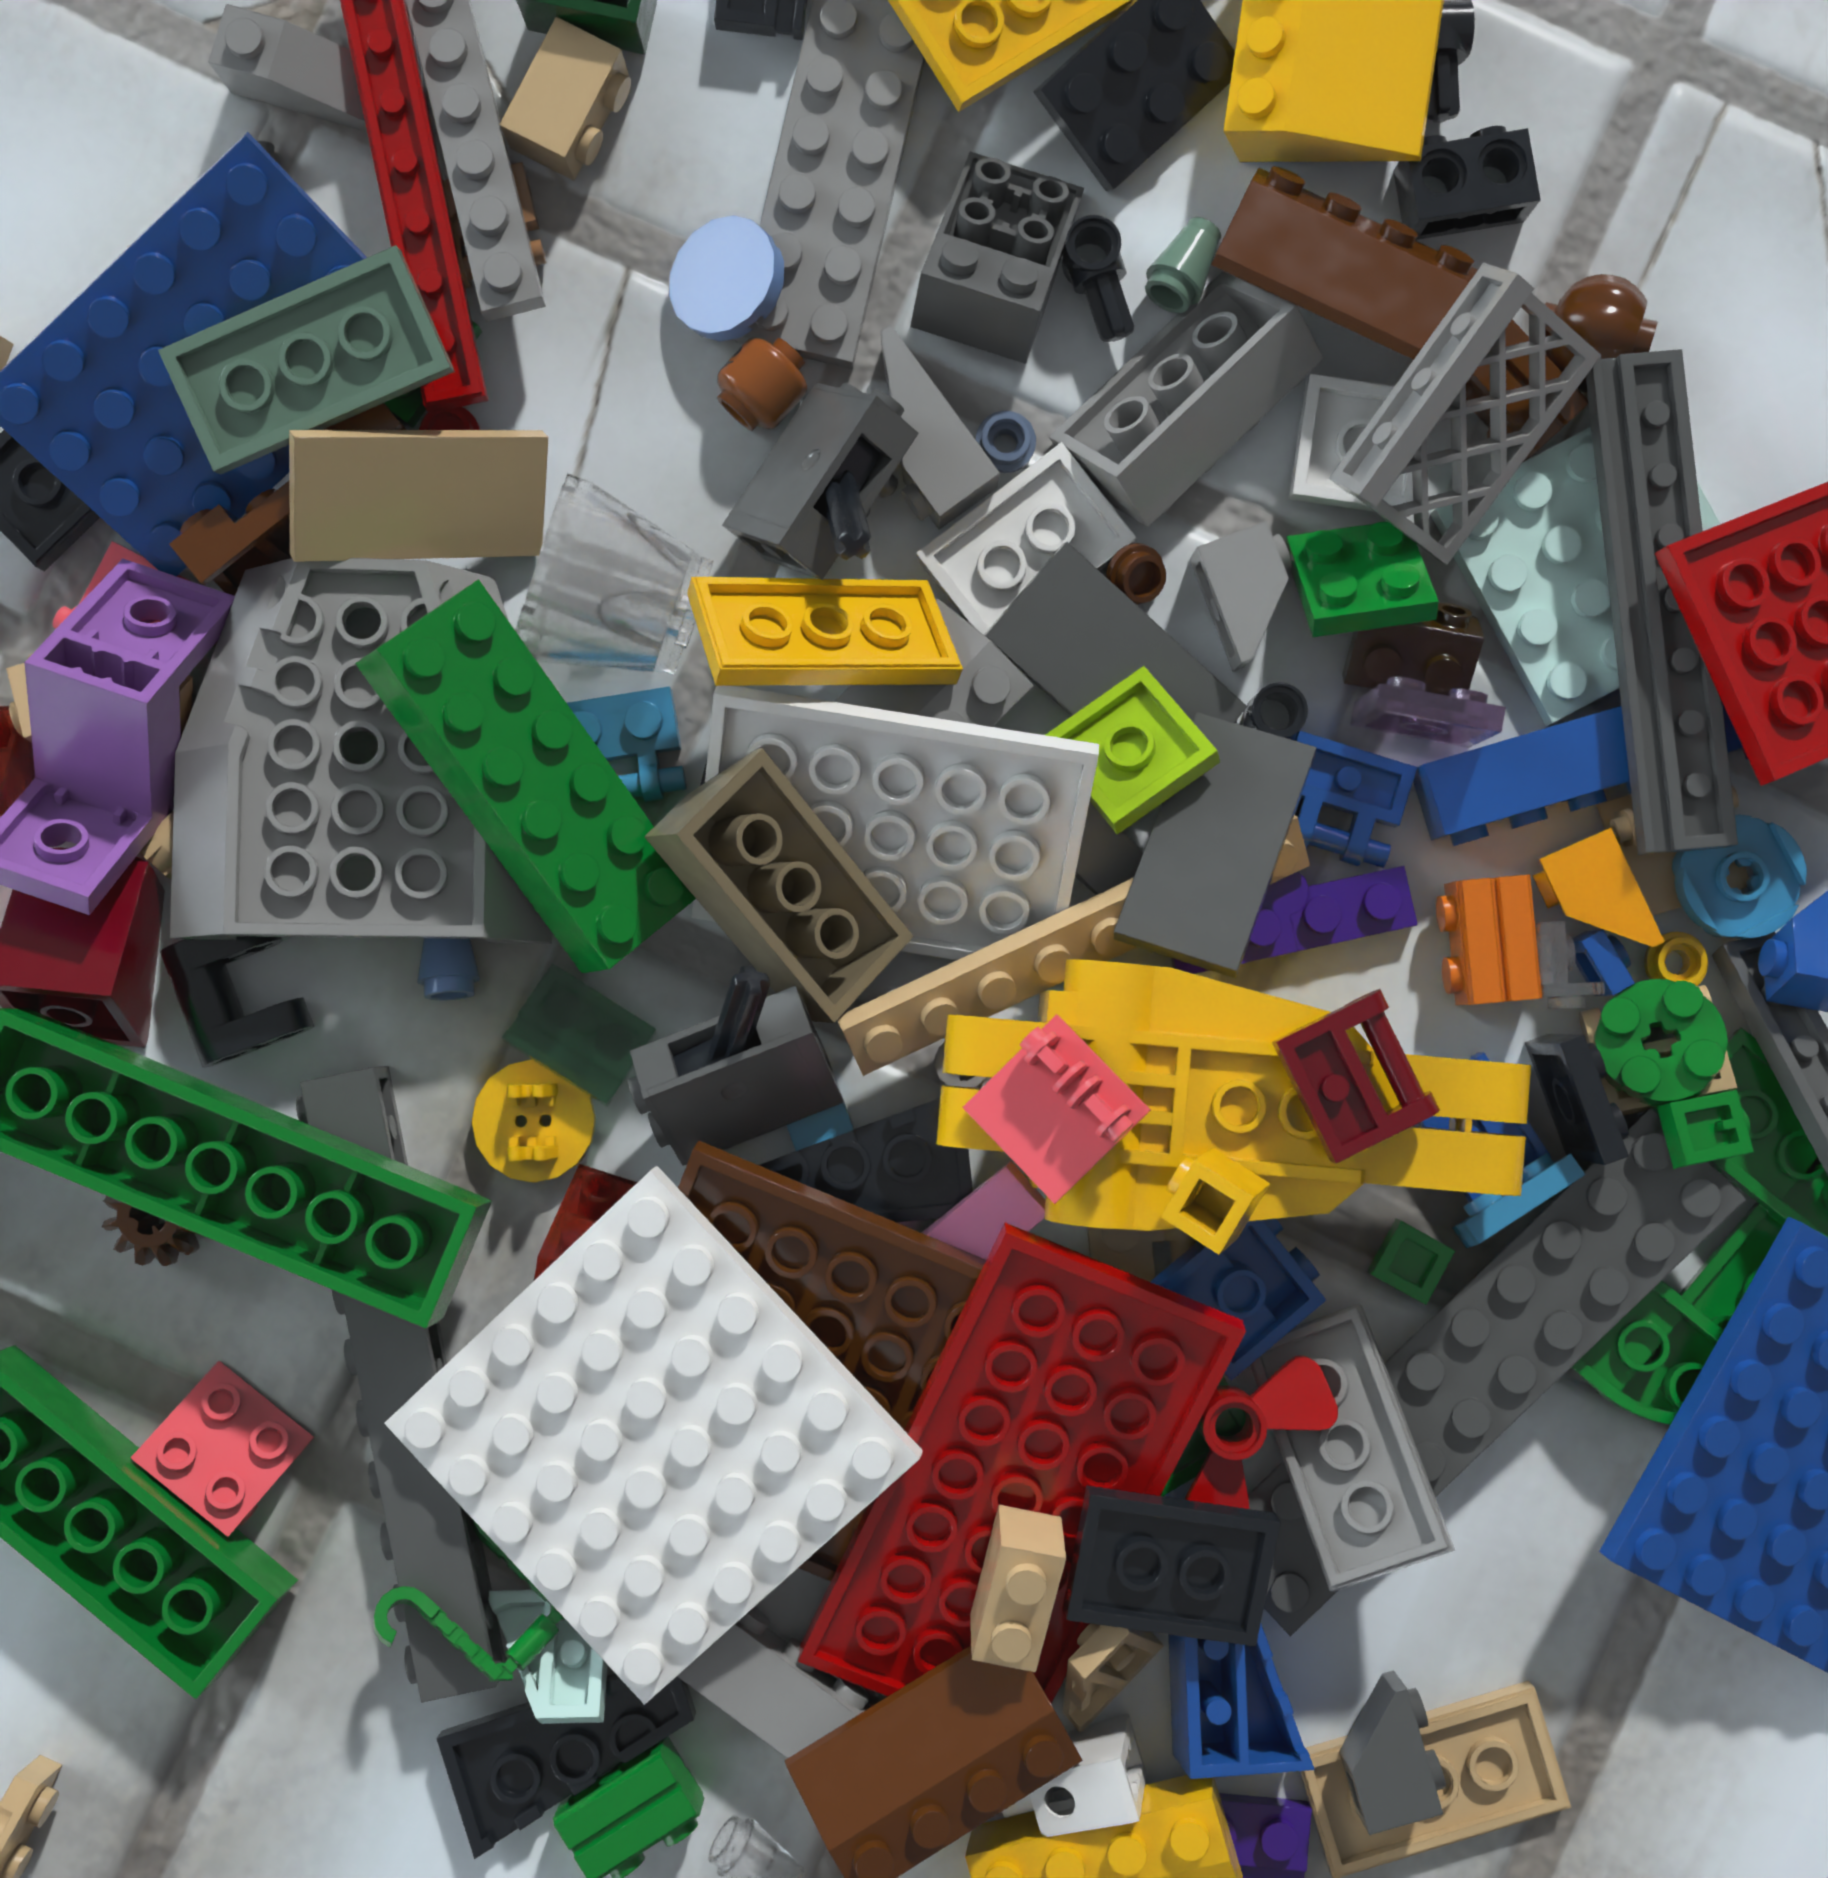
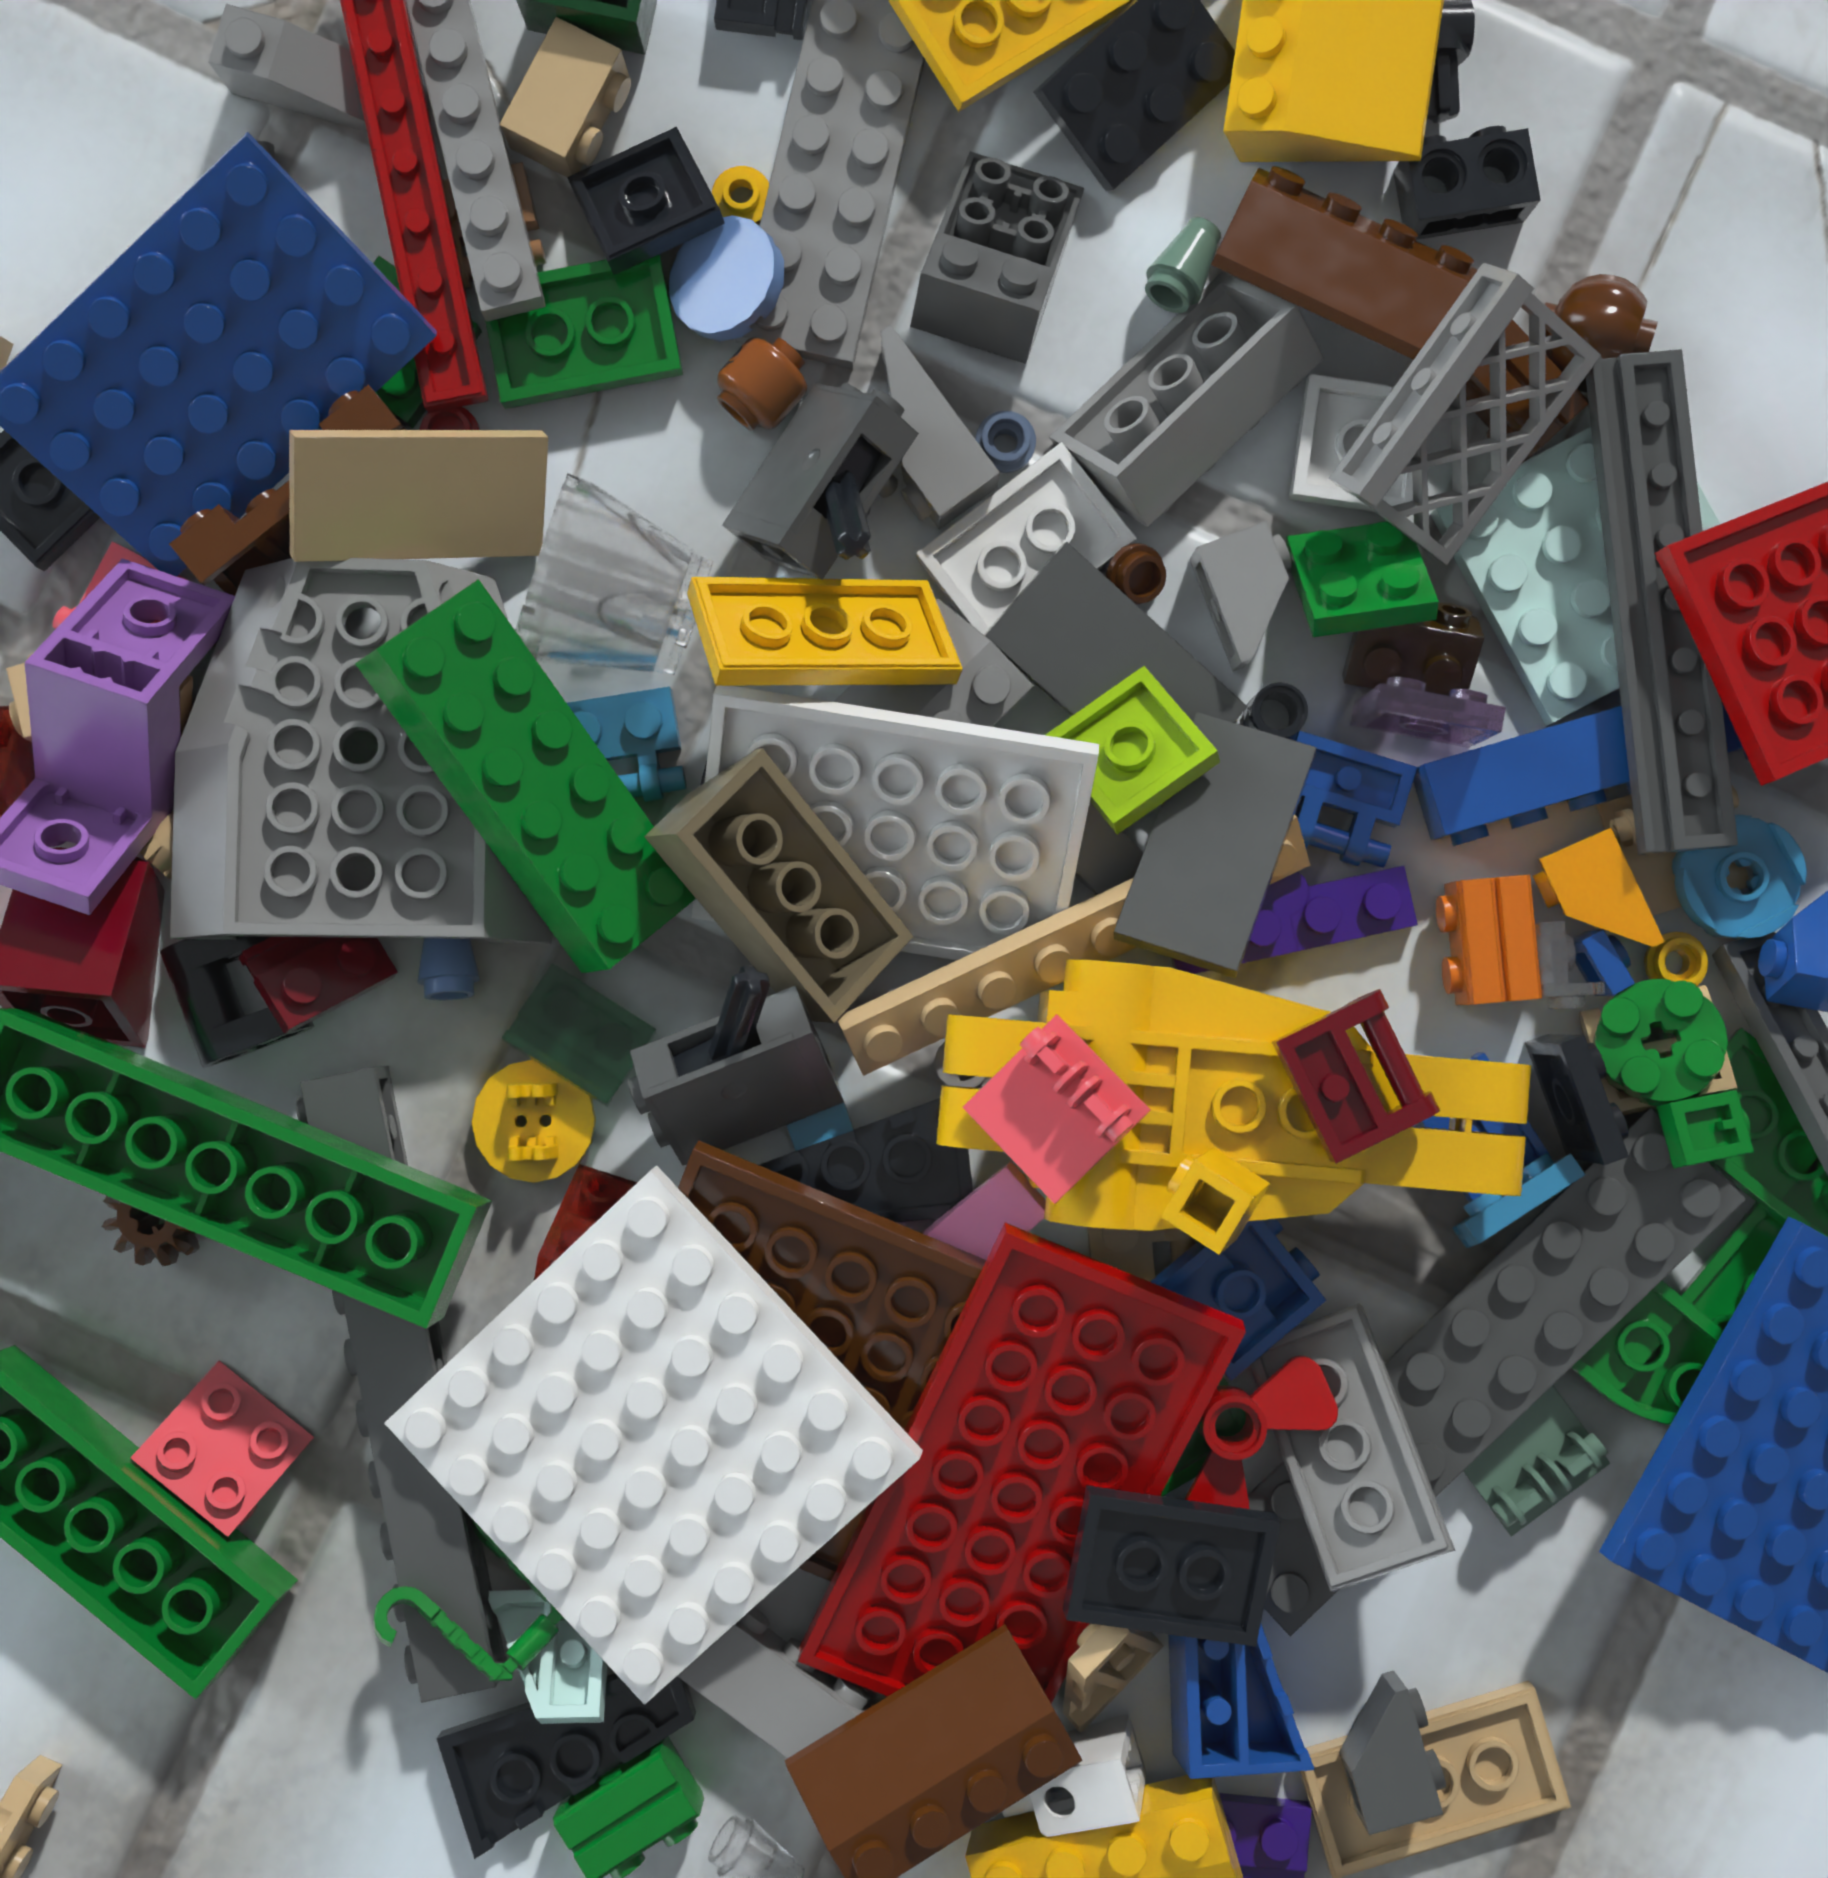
sand green plate [158,245,455,475] -> none
tan brick [970,1505,1066,1672] -> none
black axle [1062,215,1134,342] -> none
green plate [1367,1218,1456,1305] -> none
none -> dark red plate [238,937,398,1035]
none -> green plate [485,254,683,409]
none -> black plate [567,126,725,275]
none -> yellow plate [712,166,769,224]
none -> sand green hinge [1463,1385,1610,1537]

